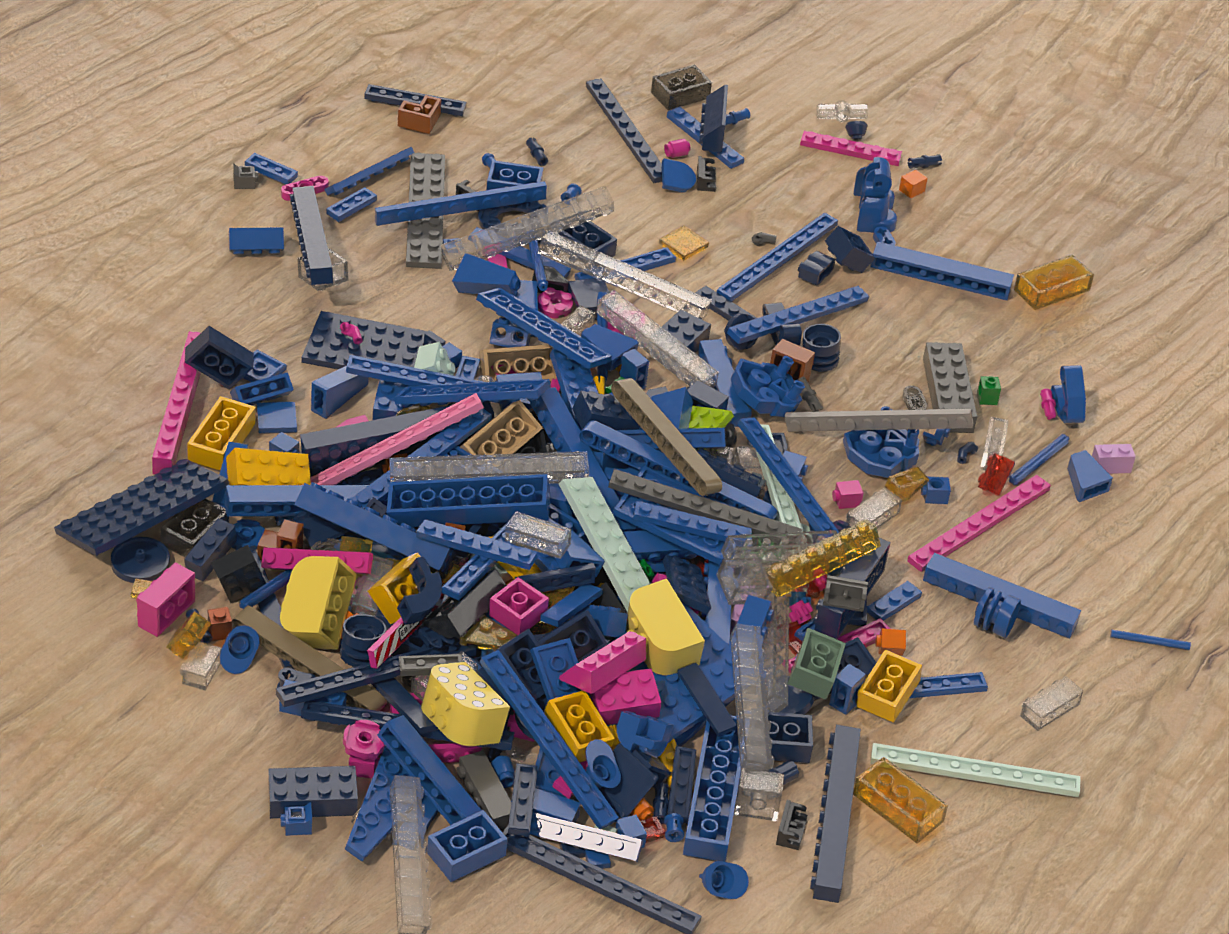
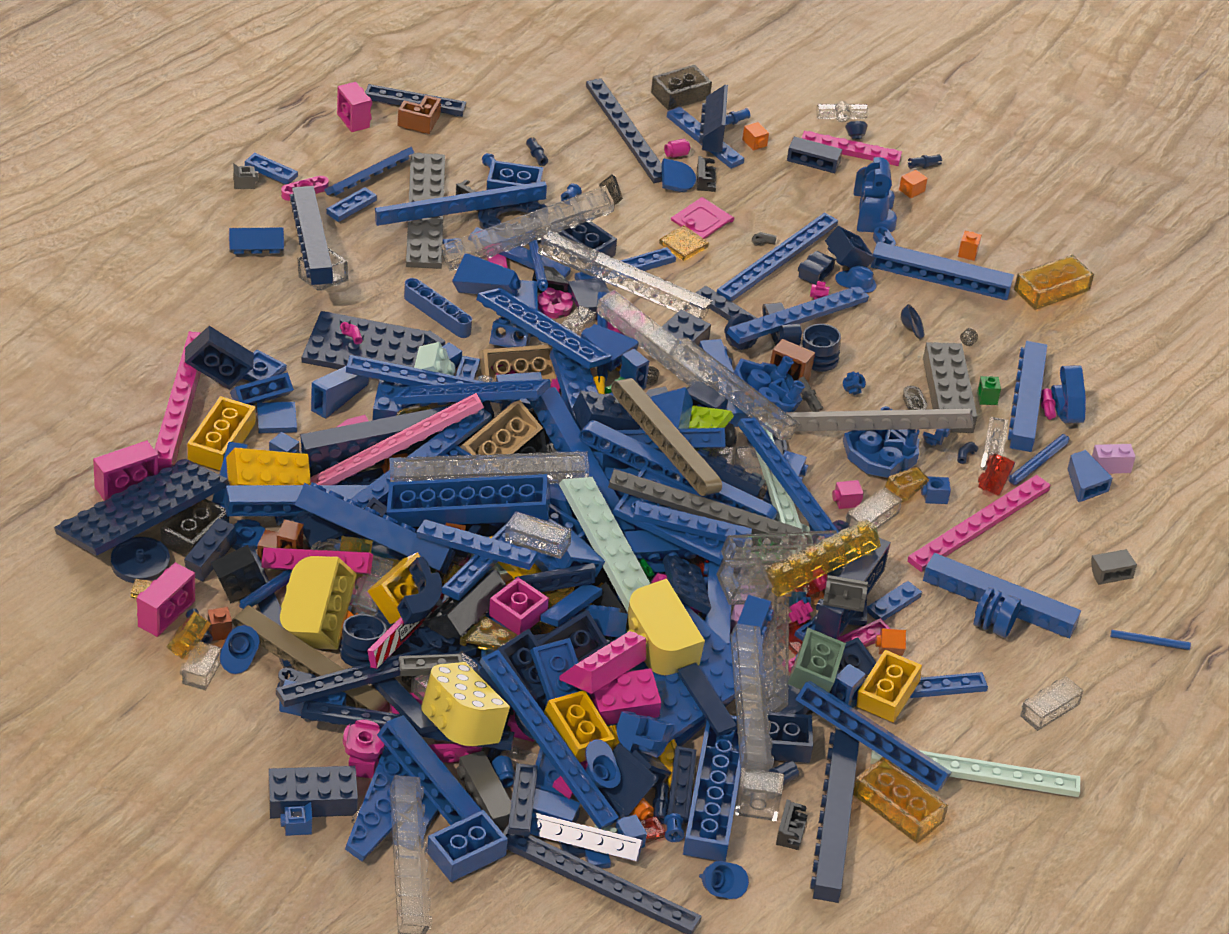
none -> dark pink brick [93,440,158,501]
none -> dark pink brick [337,82,372,132]
none -> blue beam [404,278,472,338]
none -> clear smoke plate [599,174,623,209]
none -> clear smoke bush [646,366,659,385]
none -> clear brick [669,338,800,440]
none -> container [671,197,735,240]
none -> orange brick [742,122,769,151]
none -> brick [787,136,842,174]
none -> blue brick [795,681,952,791]
none -> dark pink gear [810,281,830,300]
none -> blue piece [835,266,877,293]
none -> blue gear [843,371,866,395]
none -> dark blue cap [900,304,925,339]
none -> orange brick [958,230,982,261]
none -> clear smoke bush [960,328,978,346]
none -> brick [1007,341,1047,452]
none -> dark grey brick [1091,549,1137,585]

